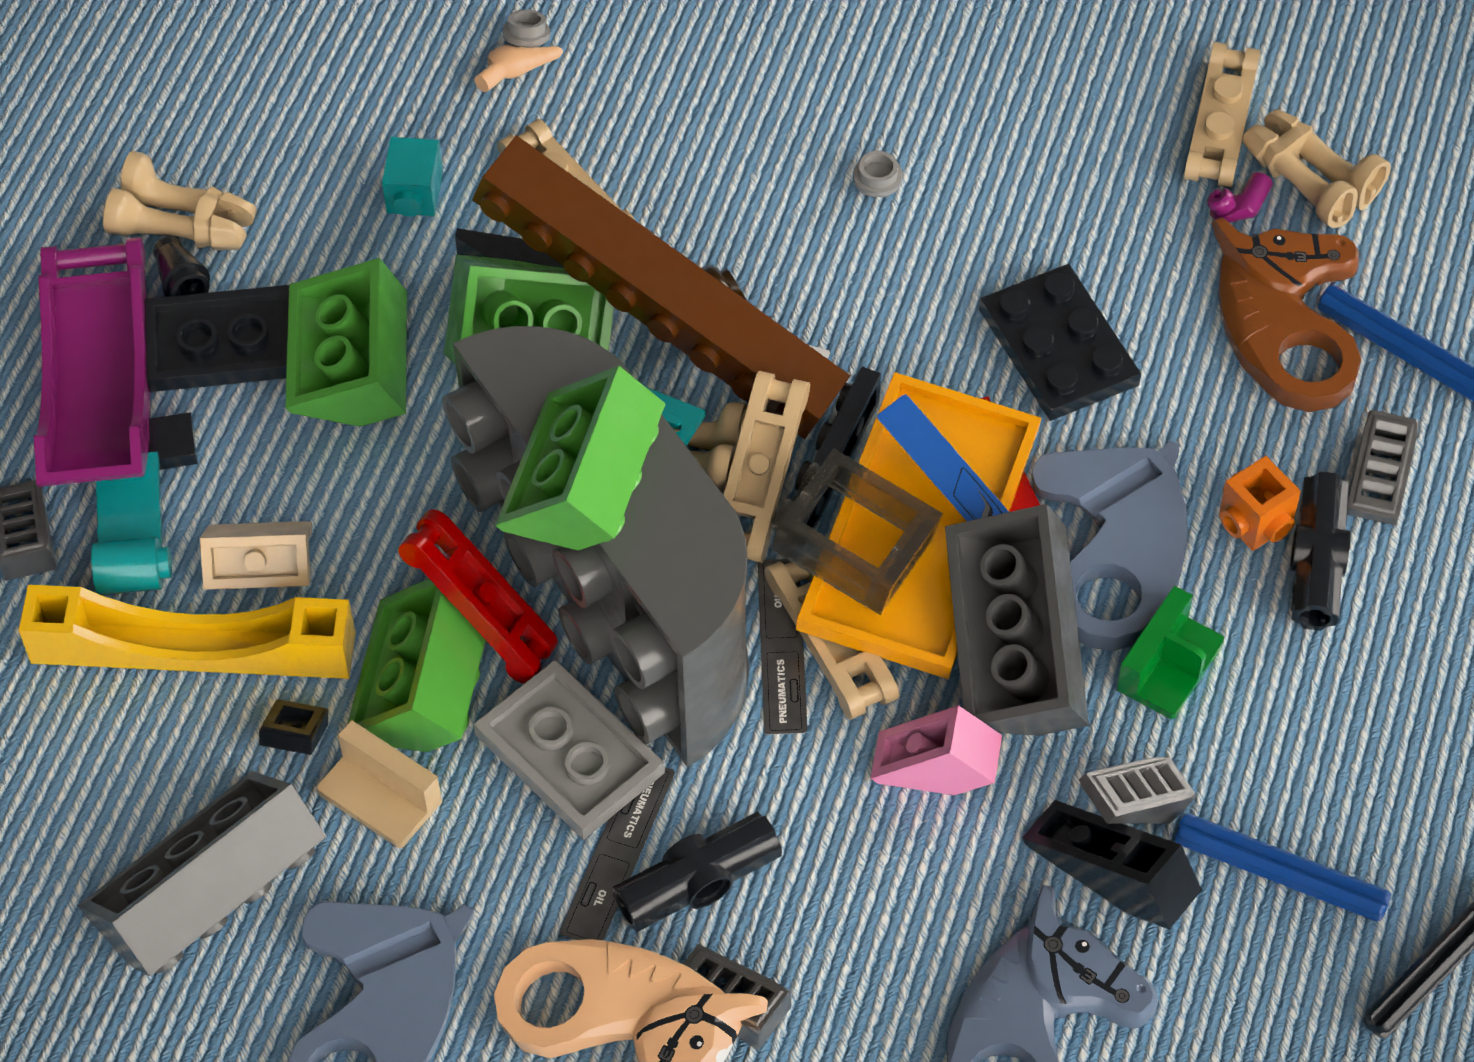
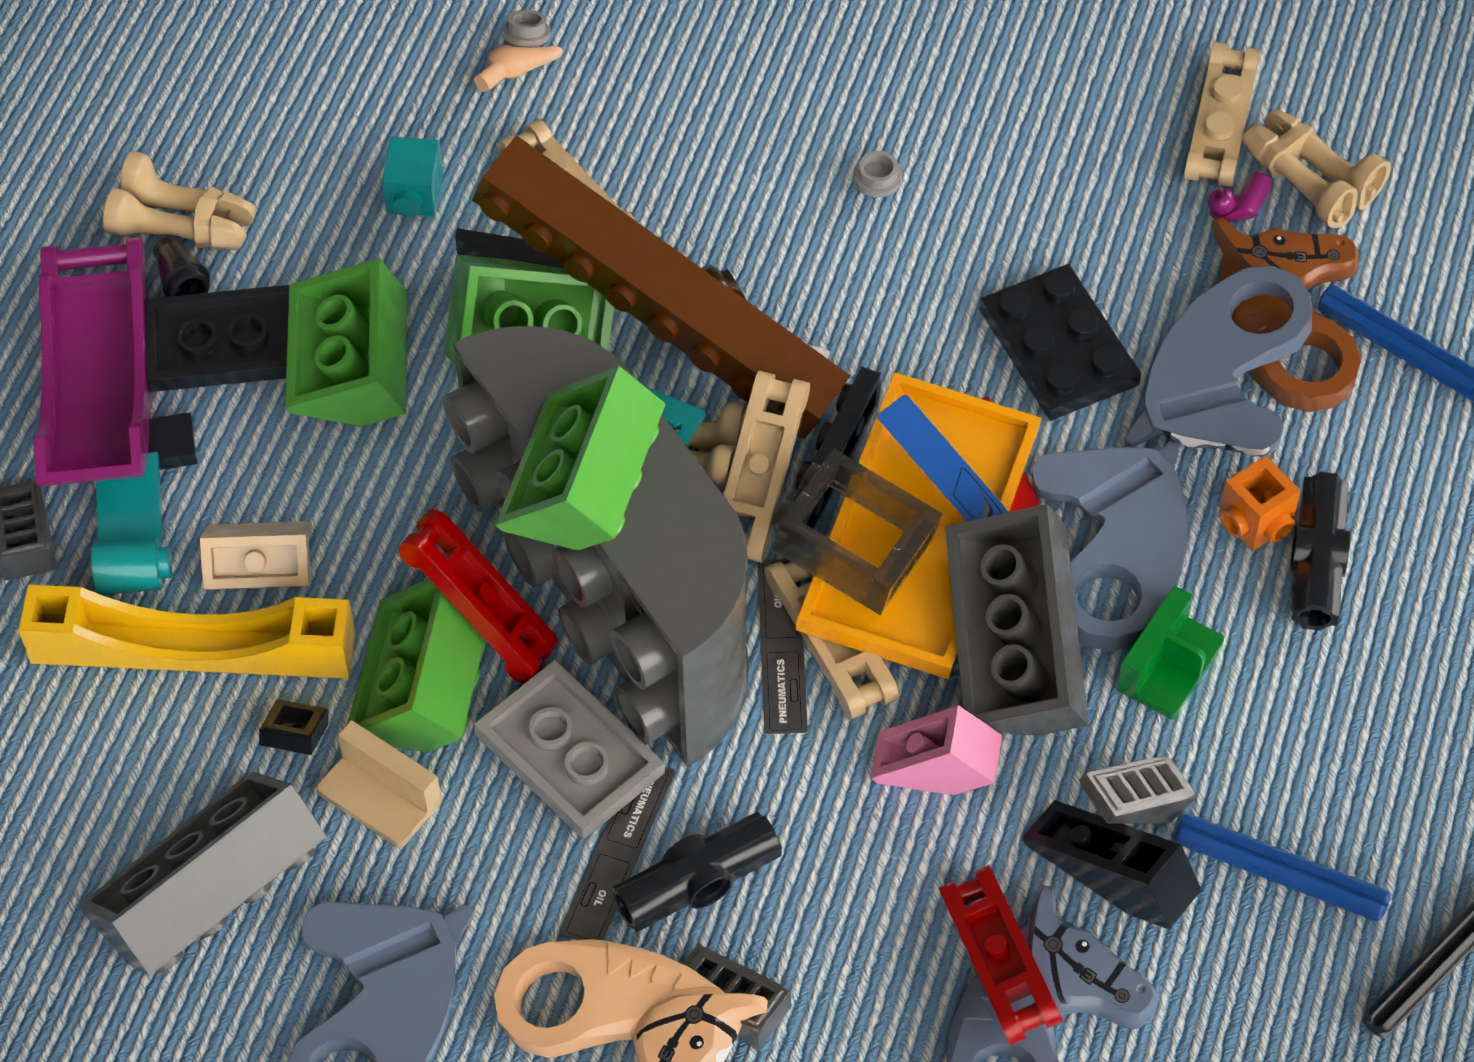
flat silver slope [1347,410,1420,526] -> none
none -> red plate [938,865,1063,1045]
none -> sand blue animal [1124,266,1312,456]

